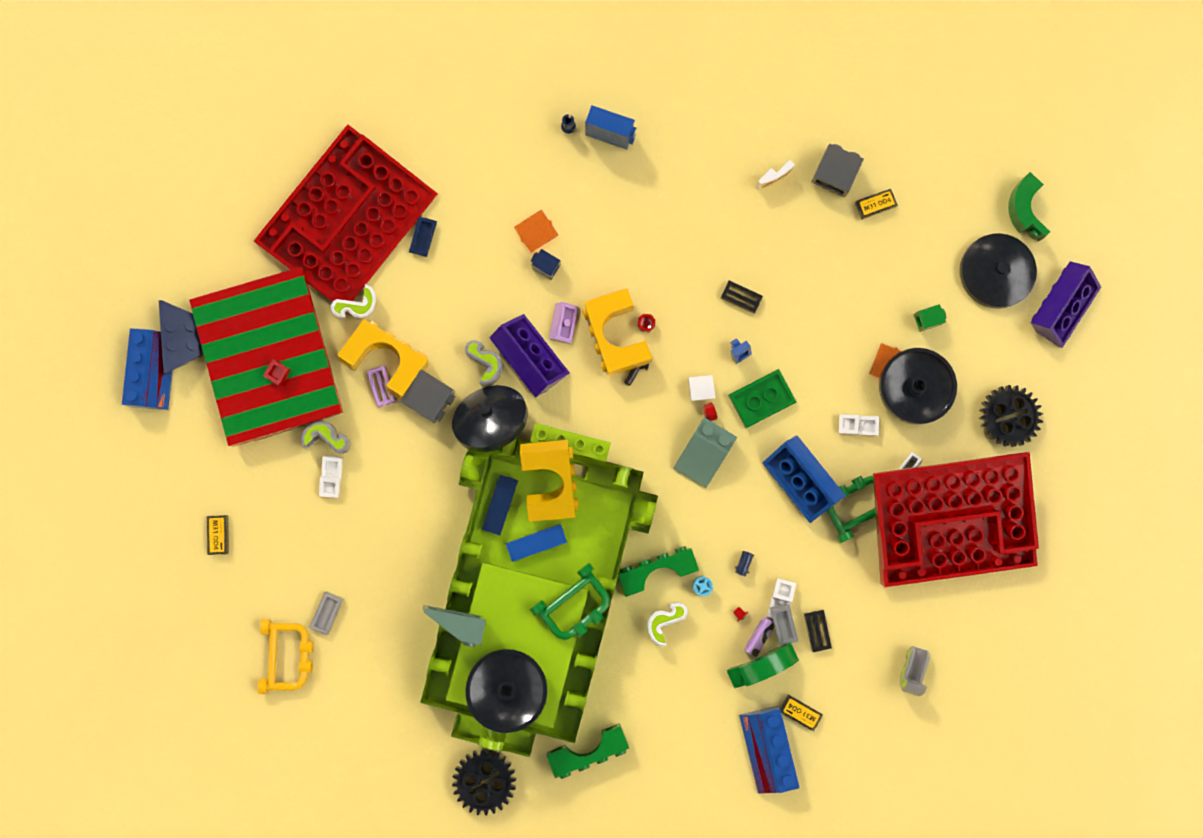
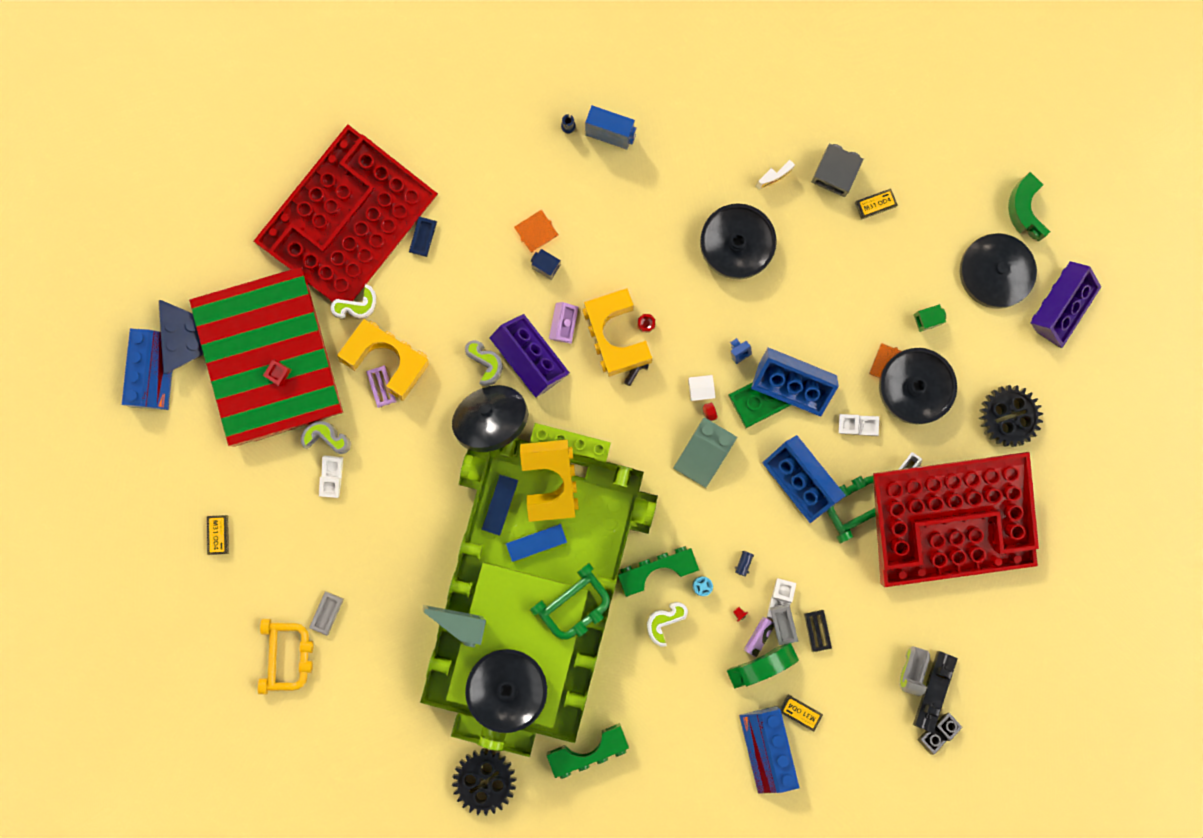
dark grey brick [400,369,456,424] -> none
black tile [721,280,763,314] -> none
none -> black dish [700,203,777,279]
none -> blue slope [751,347,839,417]
none -> black hinge [913,651,958,733]
none -> slope [918,712,963,755]

